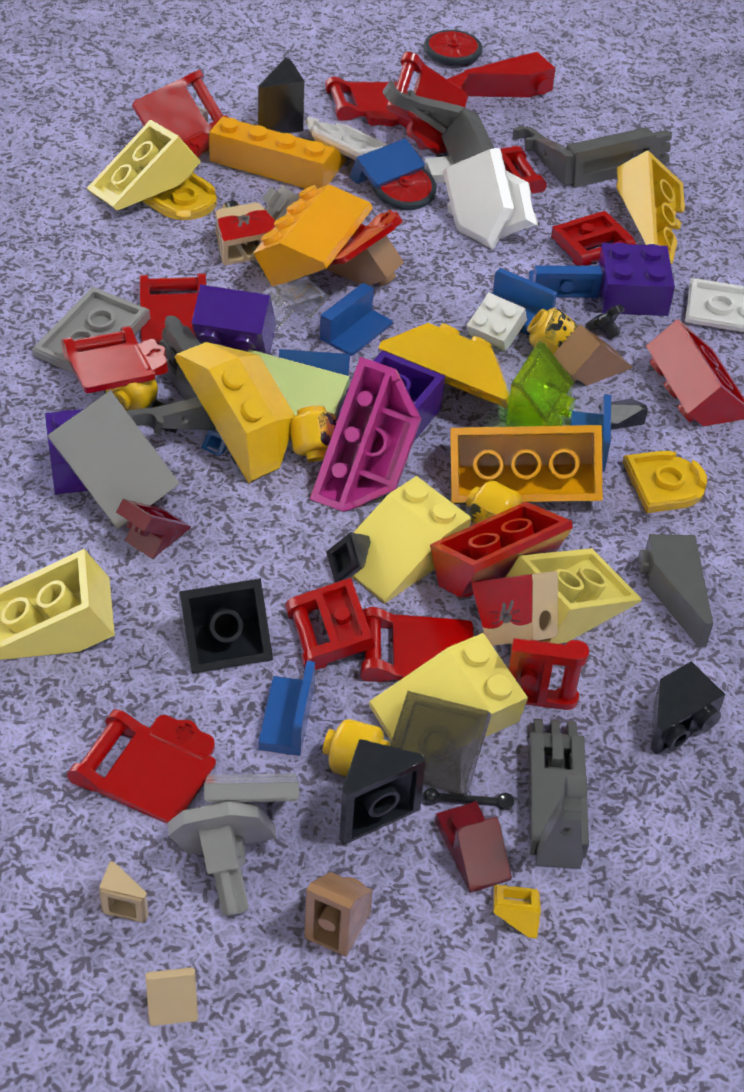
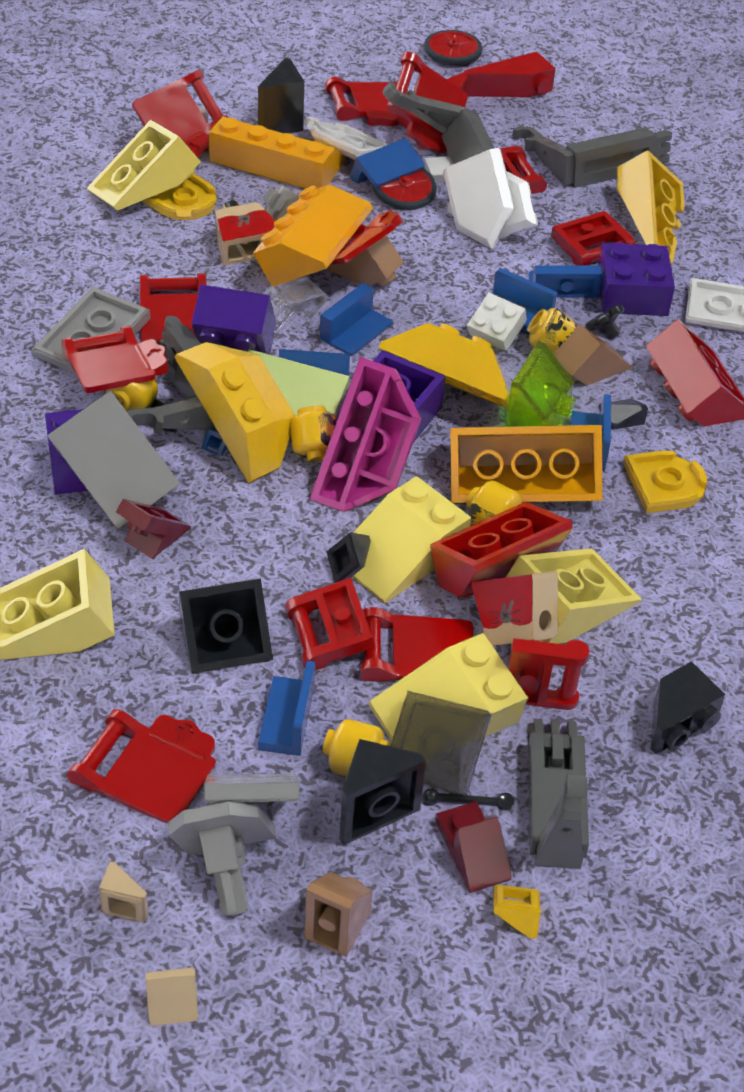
dark grey slope [638,534,713,647] -> none

